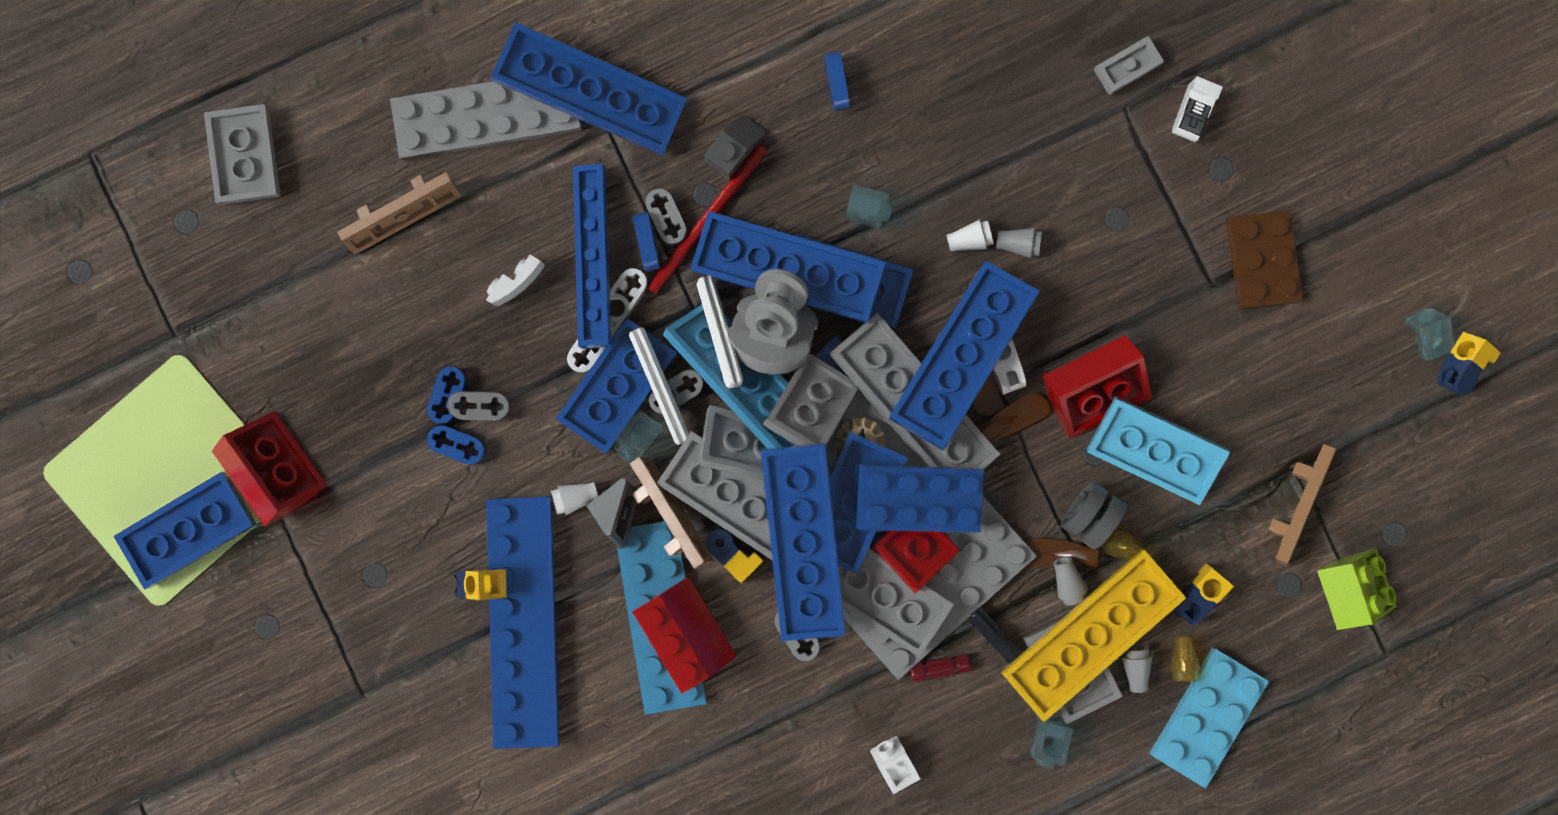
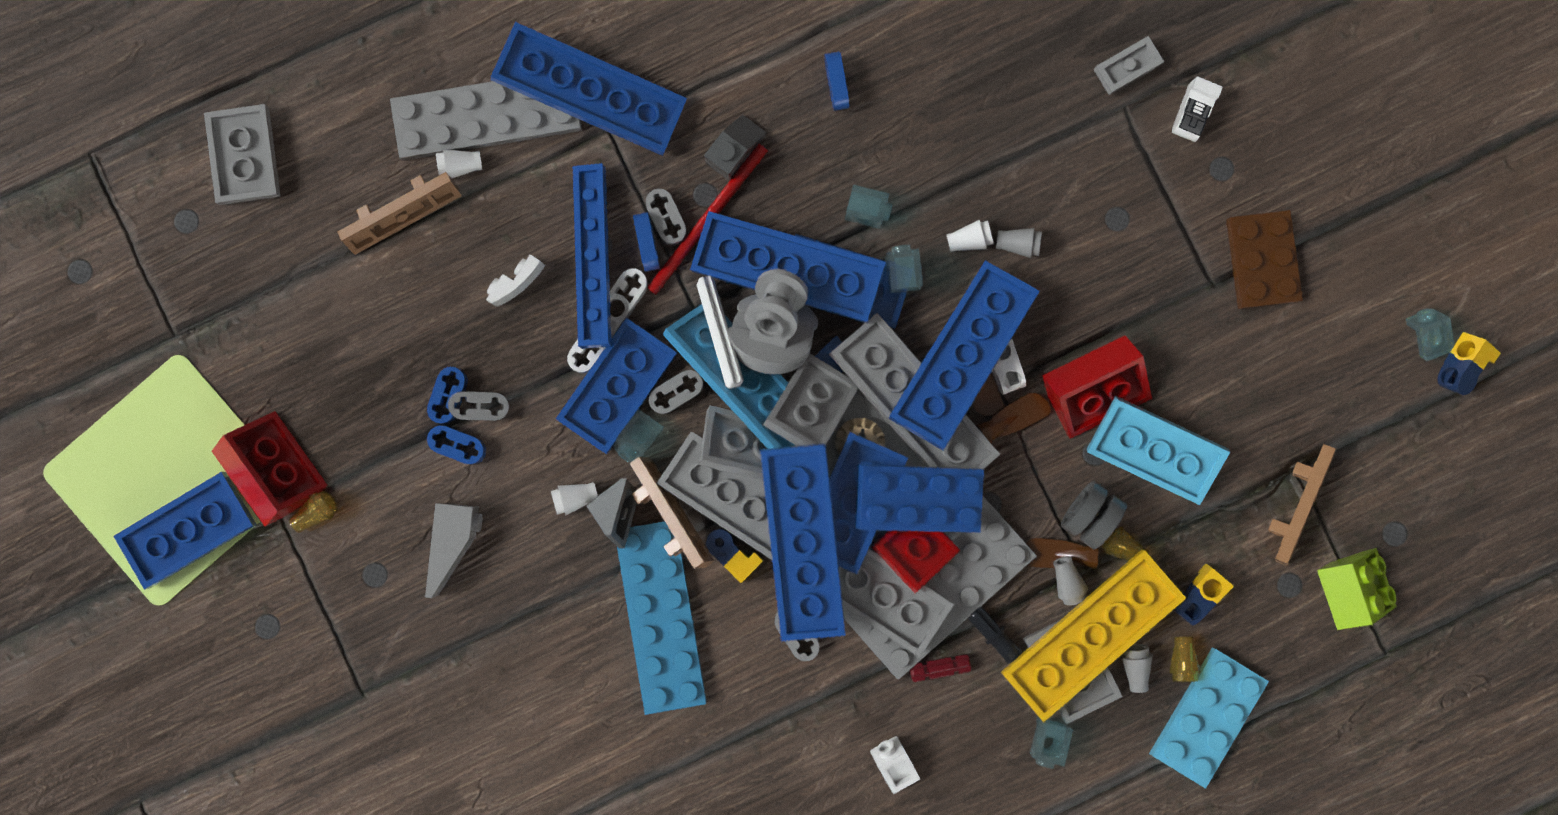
yellow leg [454,569,507,600] -> none
blue plate [486,497,560,749] -> none
white axle [629,327,689,445] -> none
red slope [632,576,737,694] -> none
none -> clear yellow cone [289,491,338,533]
none -> light grey slope [425,503,483,598]
none -> white cone [436,149,482,179]
none -> clear light blue brick [885,245,923,293]

